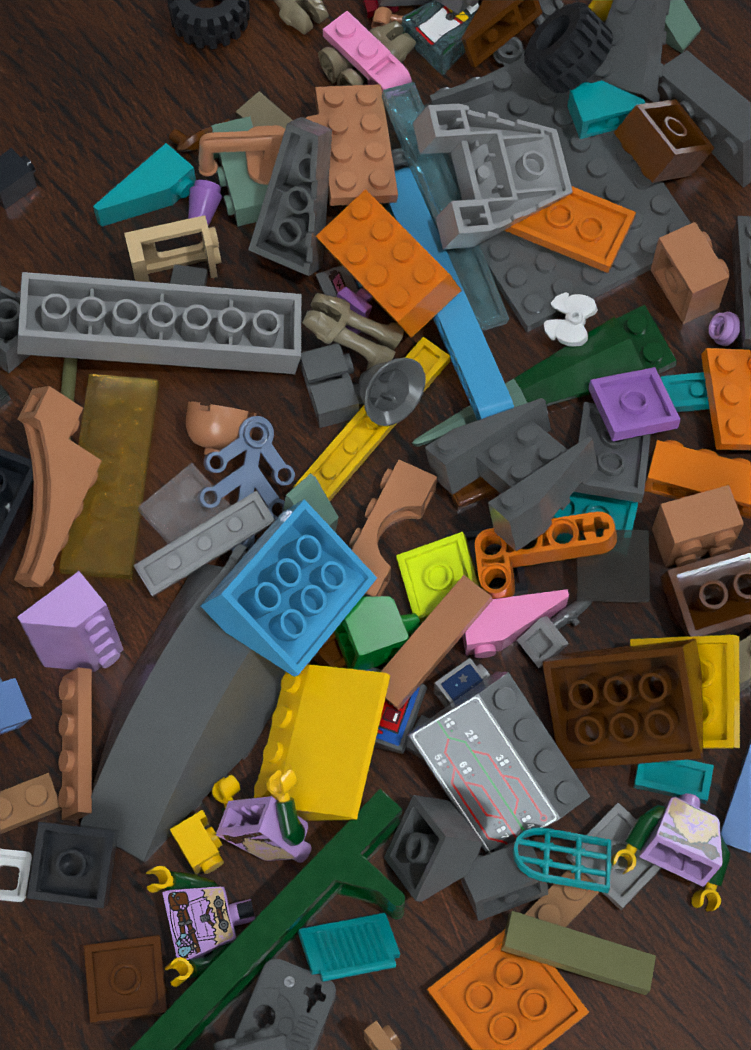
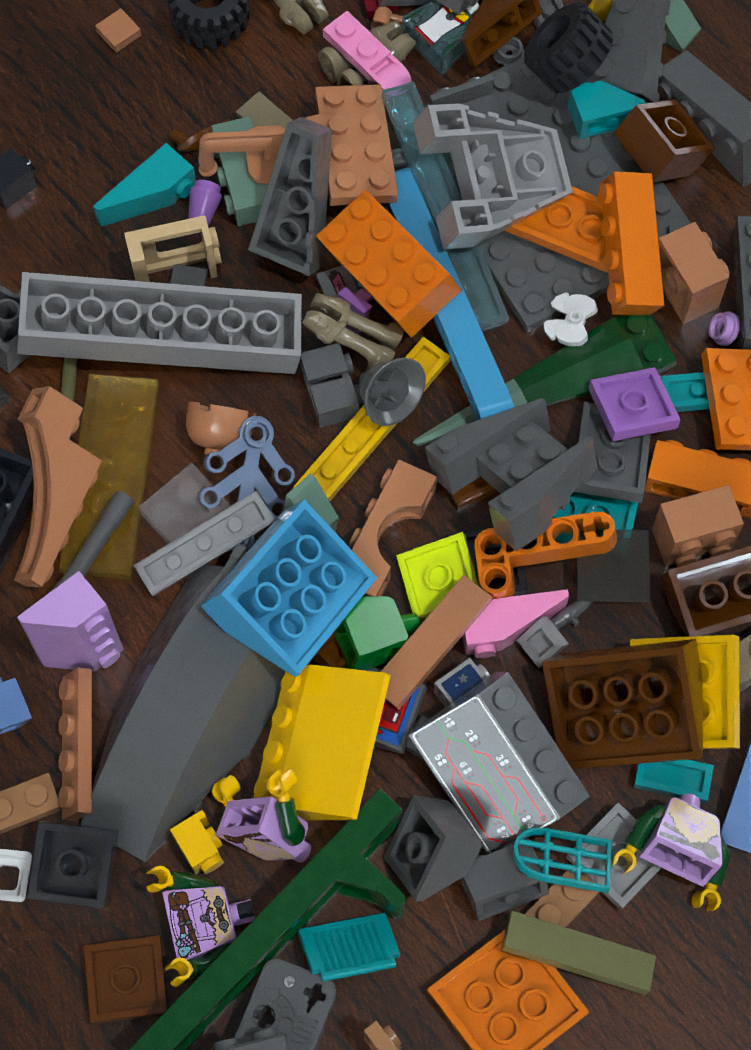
none -> dark grey piece [52,490,135,591]
none -> nougat tile [95,8,142,53]
none -> orange brick [598,171,665,315]

